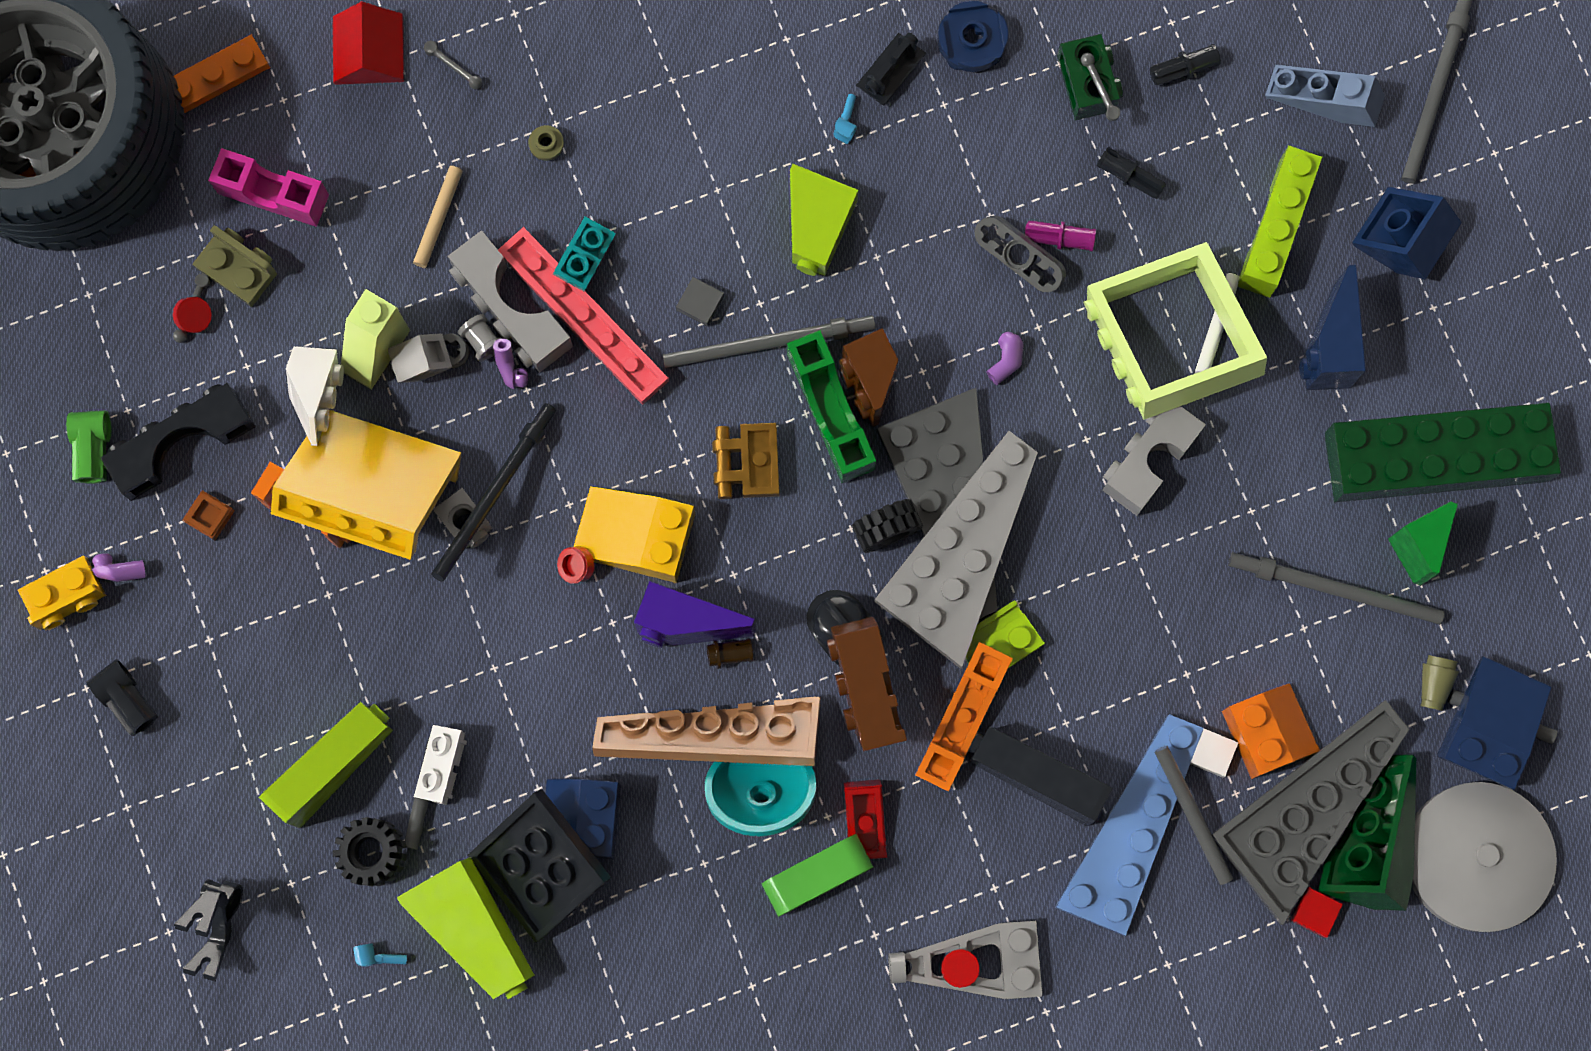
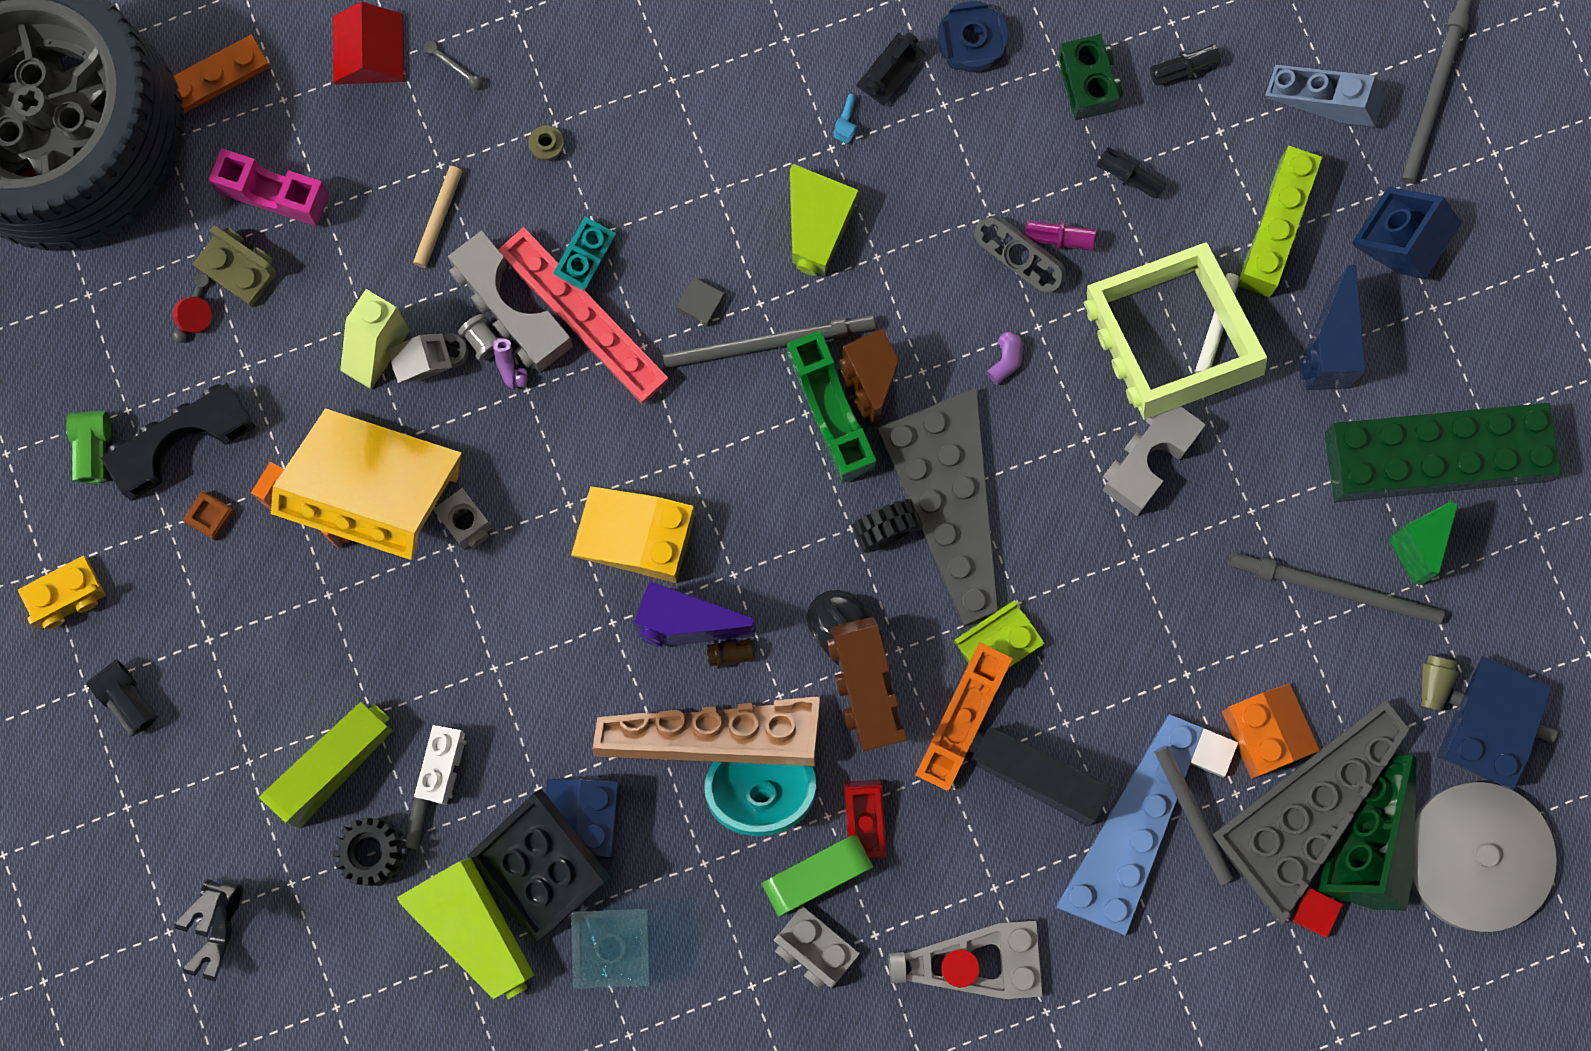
medium lavender arm [92,554,145,582] -> none
white slope [286,346,344,446] -> none
dark azure hand [353,943,407,967] -> none
black bar [431,403,556,582] -> none
tile [557,546,594,583] -> none
pearl gold plate [712,423,779,499] -> none
light grey wing [874,431,1038,669] -> none
dark grey hinge [1081,53,1121,121] -> none
none -> clear light blue brick [571,909,651,989]
none -> light grey bracket [773,906,860,990]

